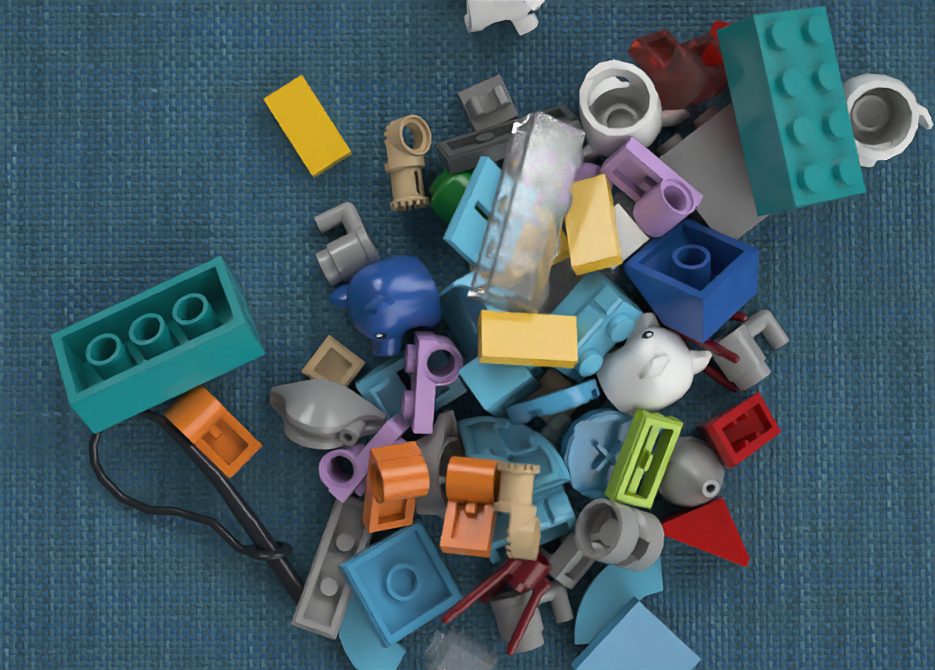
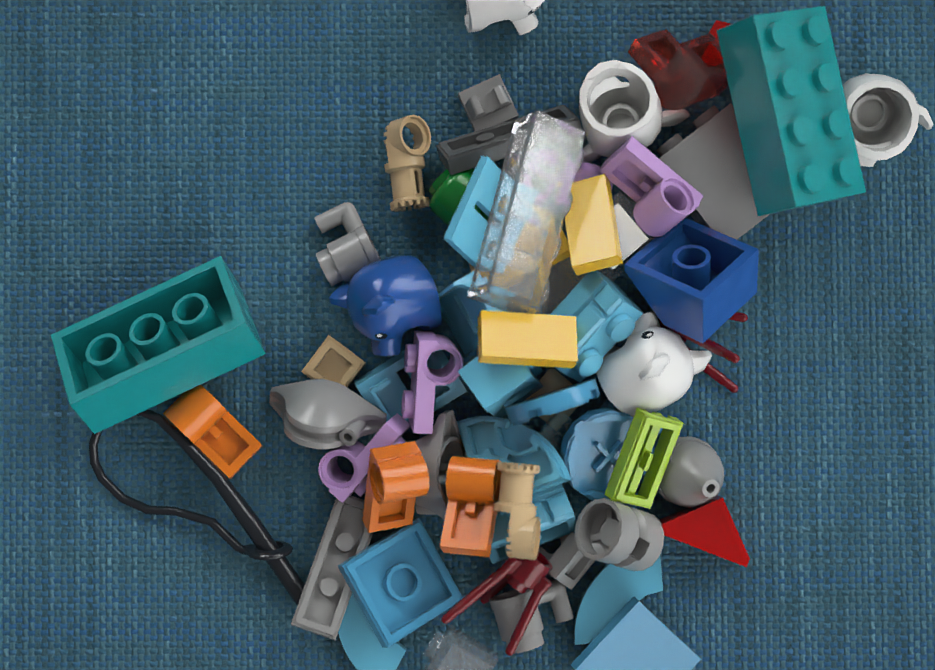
yellow tile [263,75,352,178] -> none
red slope [696,392,781,469] -> none
light grey piece [706,309,790,392] -> none

